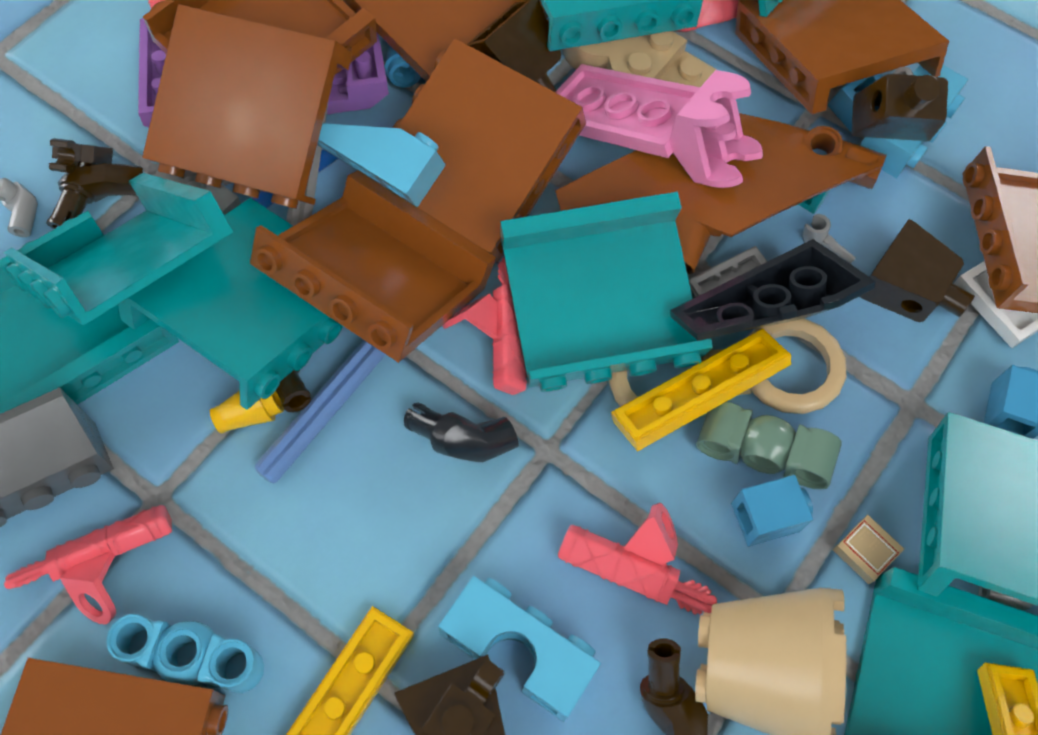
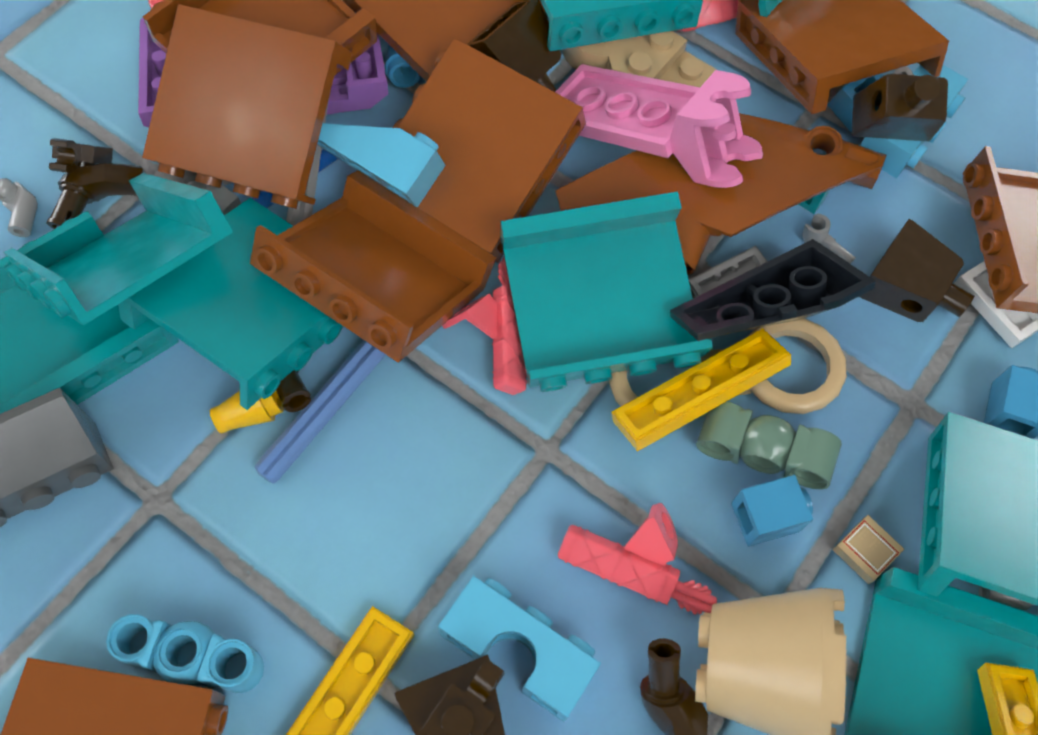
coral piece [4,505,172,624] -> none
black arm [404,402,519,463] -> none

